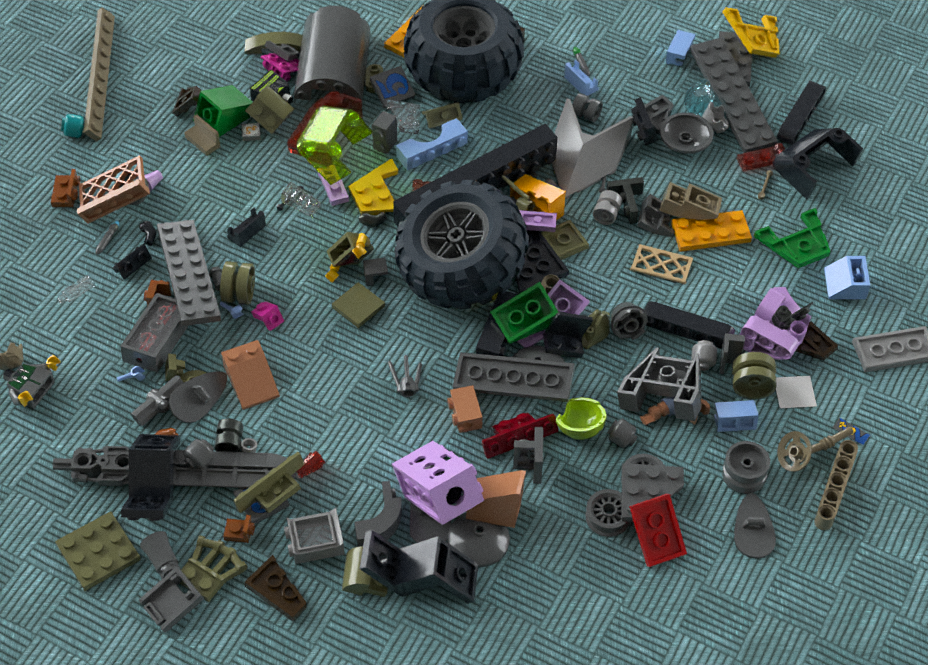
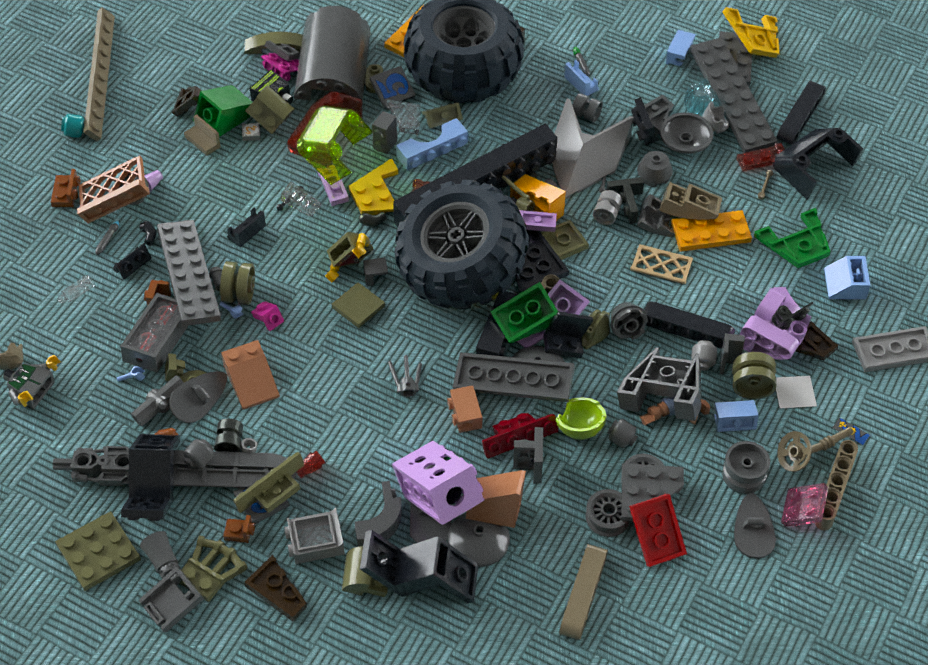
none -> dark tan beam [559,544,608,640]
none -> dark grey cone [637,151,673,187]
none -> clear pink plate [781,483,828,527]

